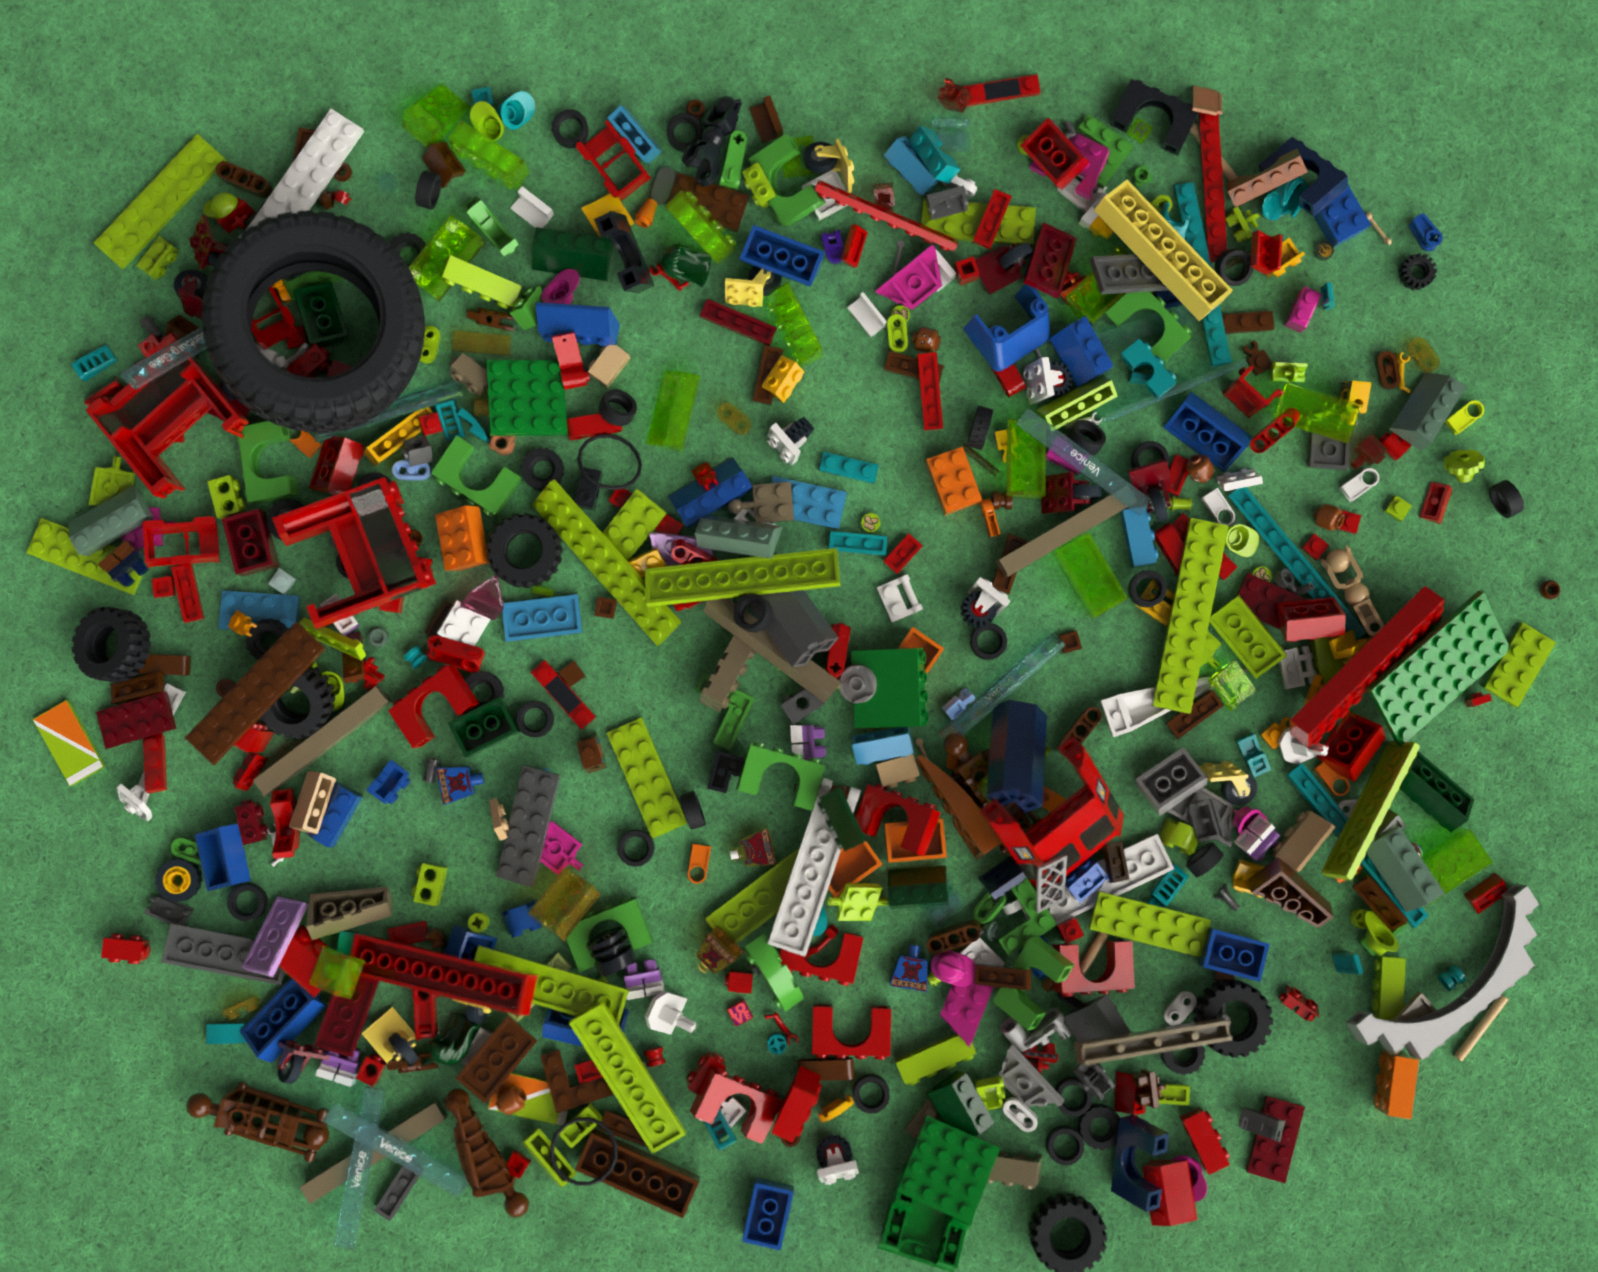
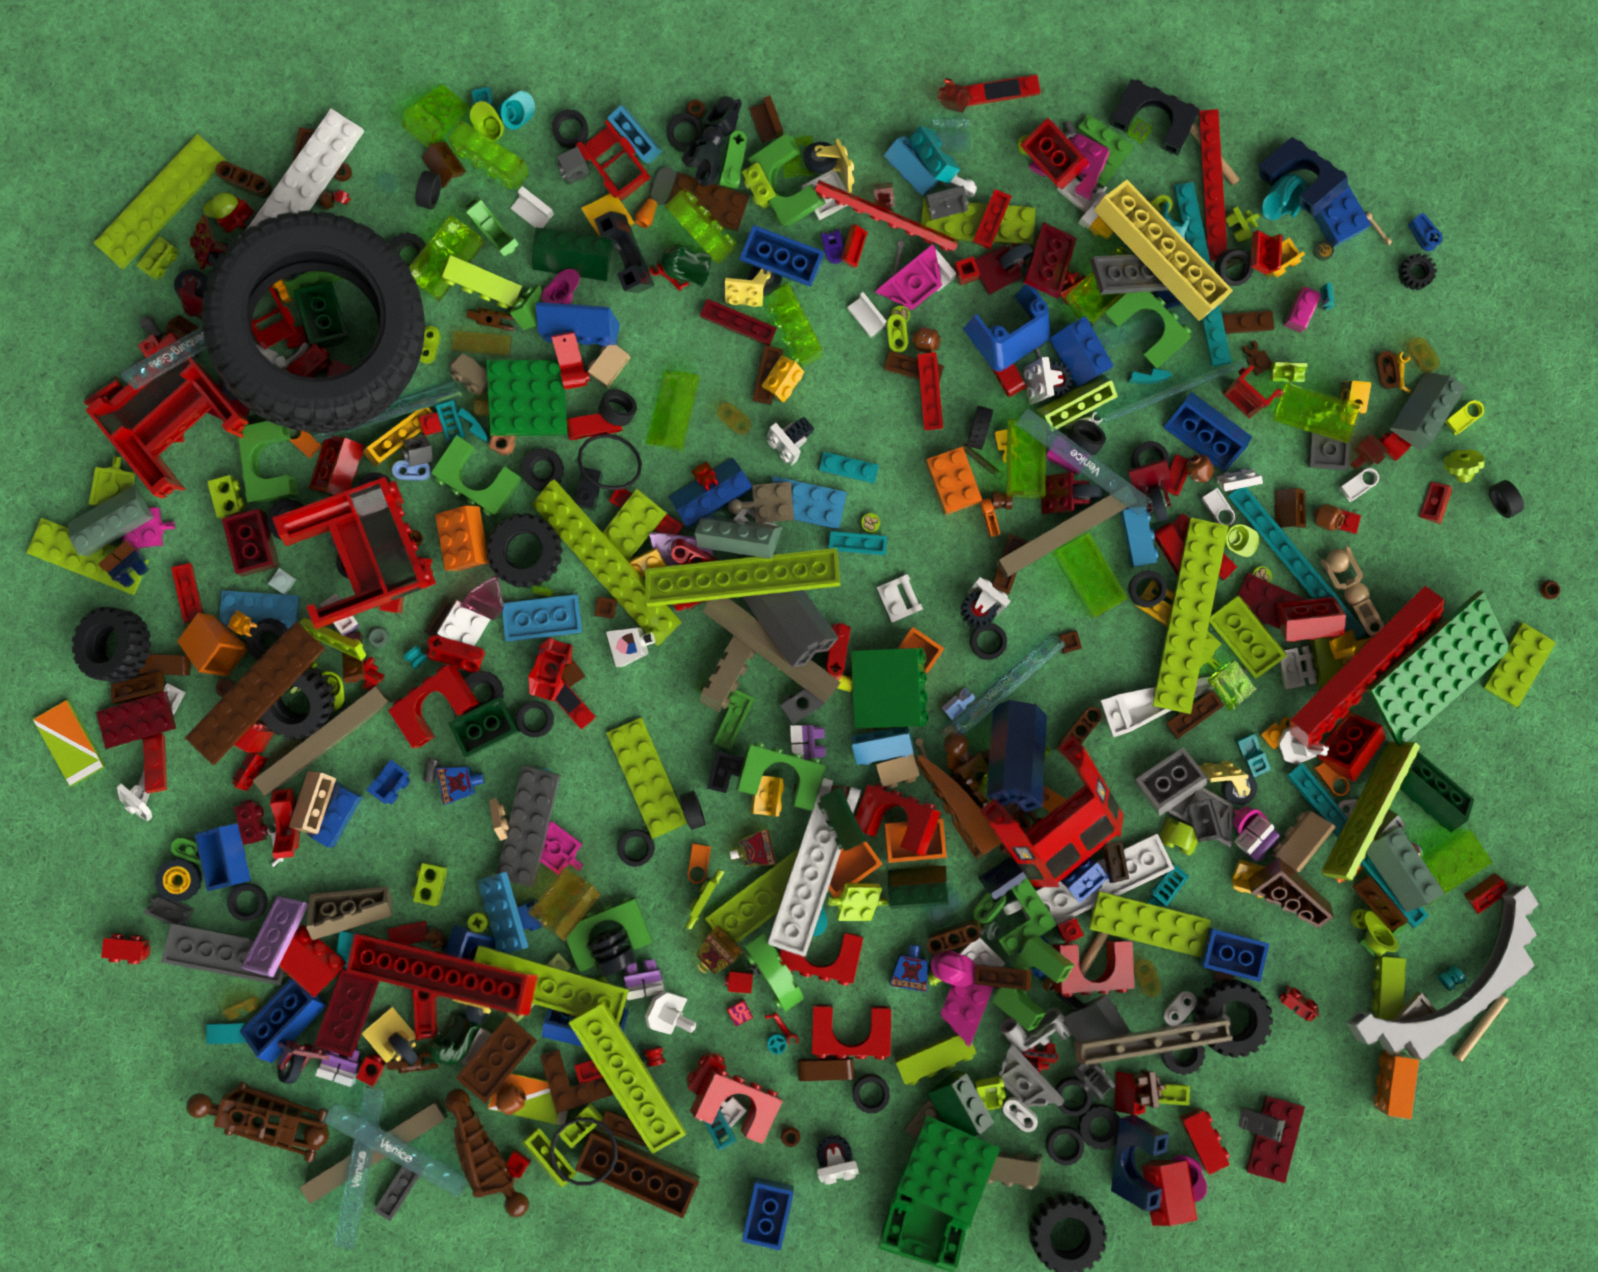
teal slope [71,345,118,382] -> none
red piece [142,516,220,568] -> none
red plate [151,576,176,599] -> none
clear neon green slope [309,946,365,999] -> none
reddish brown torso [577,733,607,774] -> none
black tyre [733,594,773,633] -> none
red brick [771,1066,822,1143] -> none
red piece [805,924,839,958] -> none
yellow tile [818,1095,854,1122] -> none
light grey tile [839,665,877,704] -> none
red plate [883,533,923,574] -> none
light grey window [1036,853,1067,913] -> none
teal arch [1120,338,1176,400] -> none
bright green plate [1130,165,1152,187] -> none
lime pin [1166,496,1192,511] -> none
black tyre [1186,842,1224,877] -> none
nougat window [1192,85,1222,116] -> none
dark grey bar [1215,884,1240,911] -> none
arch [1226,148,1308,207] -> none
red beam [1250,407,1300,453] -> none
dark grey plate [1275,568,1314,596] -> none
red plate [1301,533,1329,560] -> none
light orange plate [1303,674,1324,707] -> none
teal slope [1332,950,1363,974] -> none
lime plate [1384,495,1412,522] -> none
red plate [1465,691,1492,707] -> none
none -> orange slope [177,613,248,676]
none -> dark azure plate [477,872,528,953]
none -> red piece [528,638,573,702]
none -> dark grey brick [557,146,590,185]
none -> white torso [606,628,655,667]
none -> lime plate [685,868,725,930]
none -> yellow bracket [750,776,784,817]
none -> clear yellow plate [1134,959,1162,998]
none -> reddish brown panel [1275,488,1306,528]

